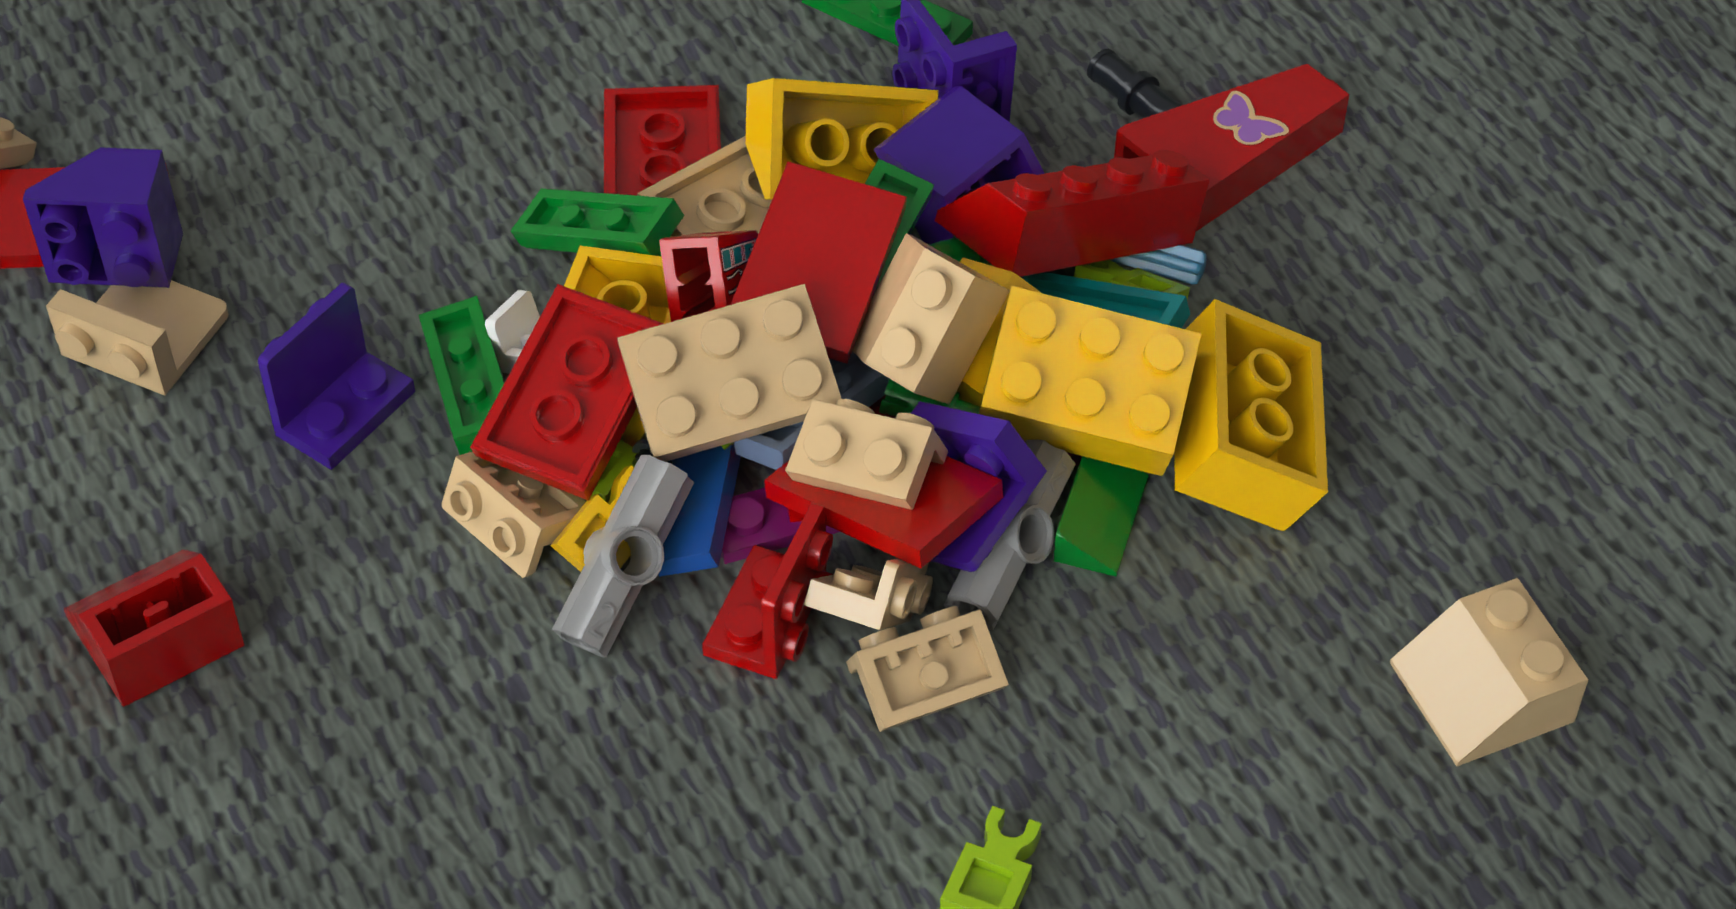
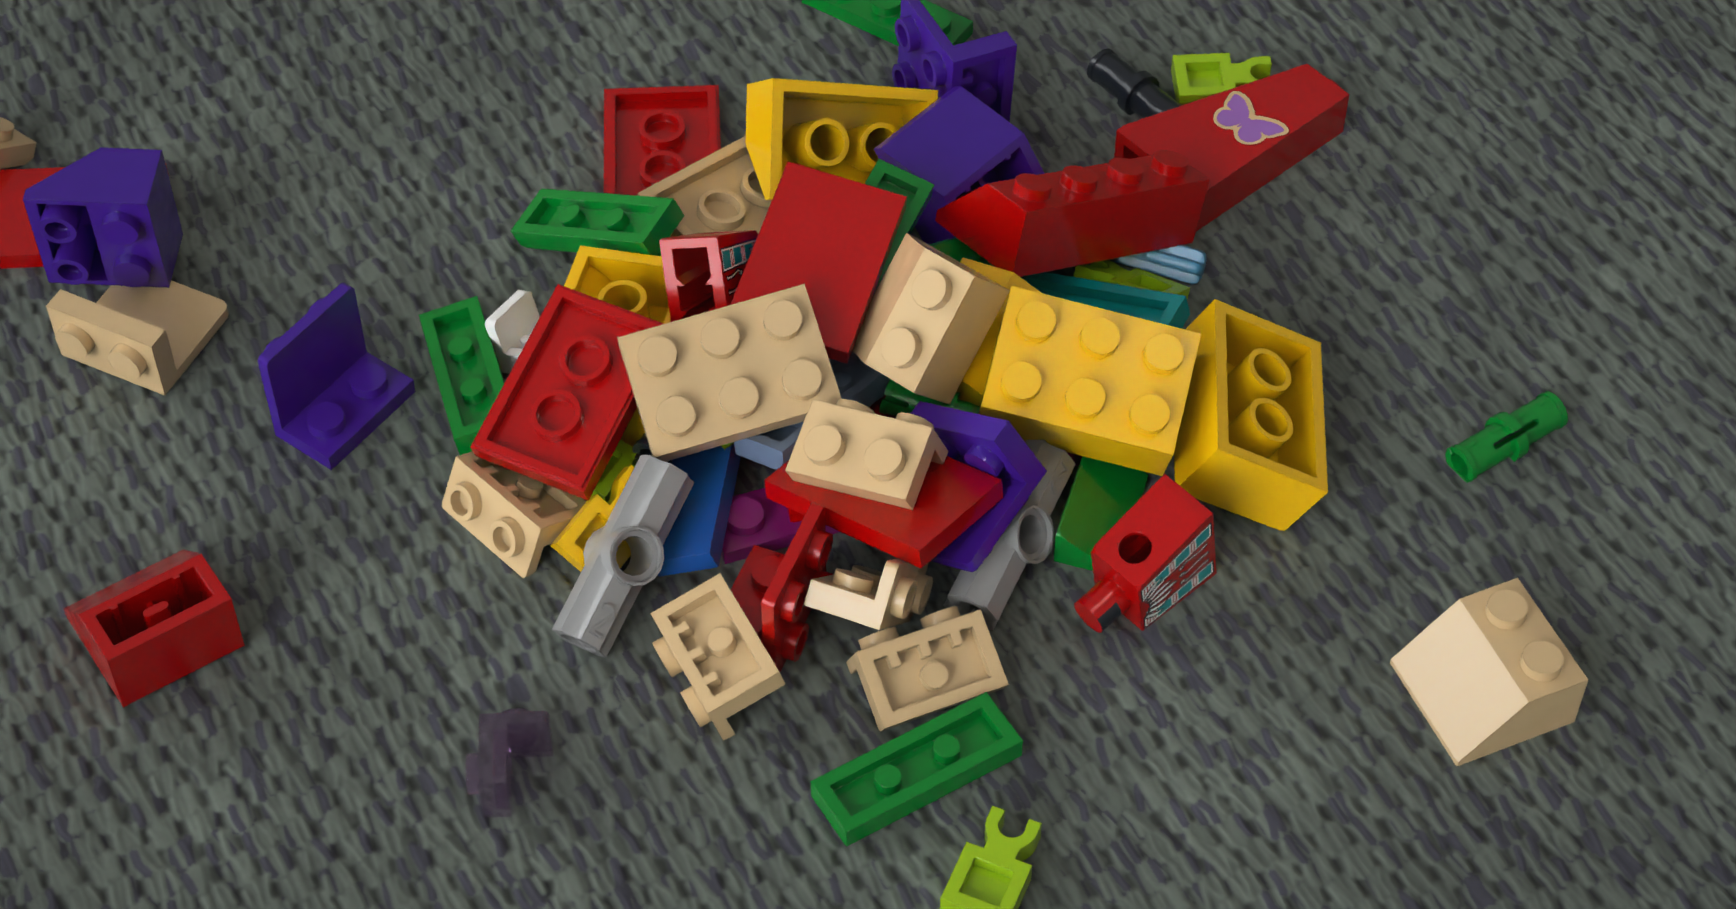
none -> clear purple bracket [466,708,554,818]
none -> tan bracket [650,573,785,740]
none -> green plate [810,692,1023,847]
none -> red torso [1074,474,1217,633]
none -> lime plate [1171,53,1272,105]
none -> green pin [1445,391,1568,483]

